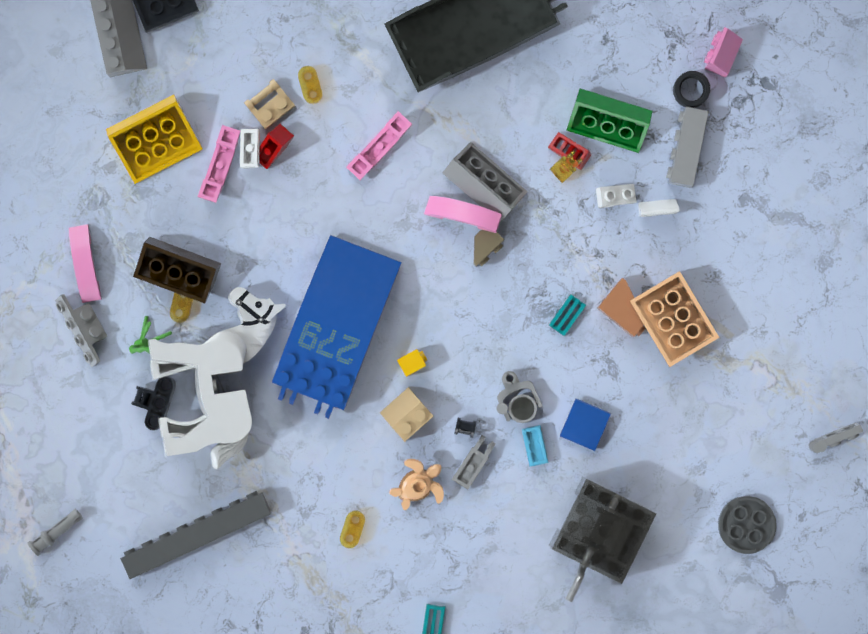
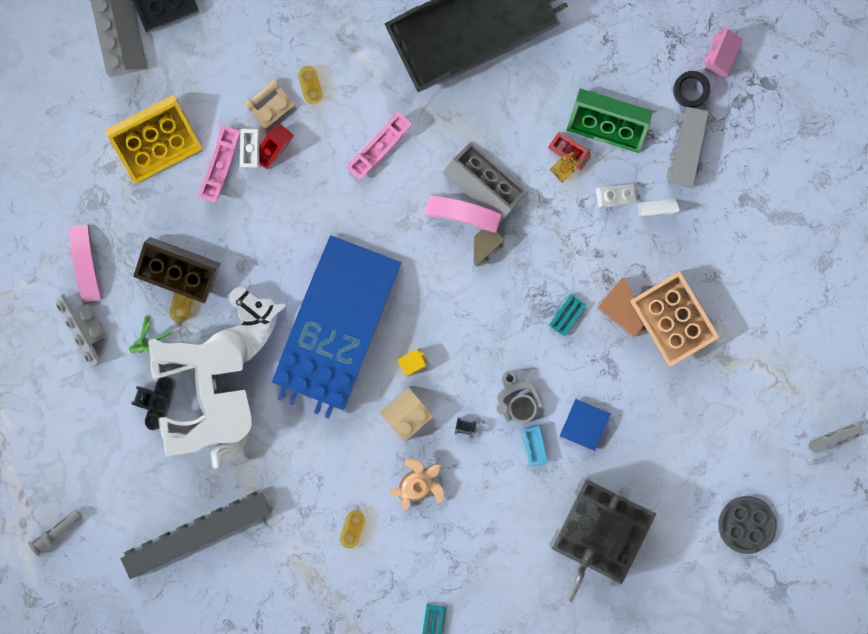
light grey hinge [452,435,496,490] -> none

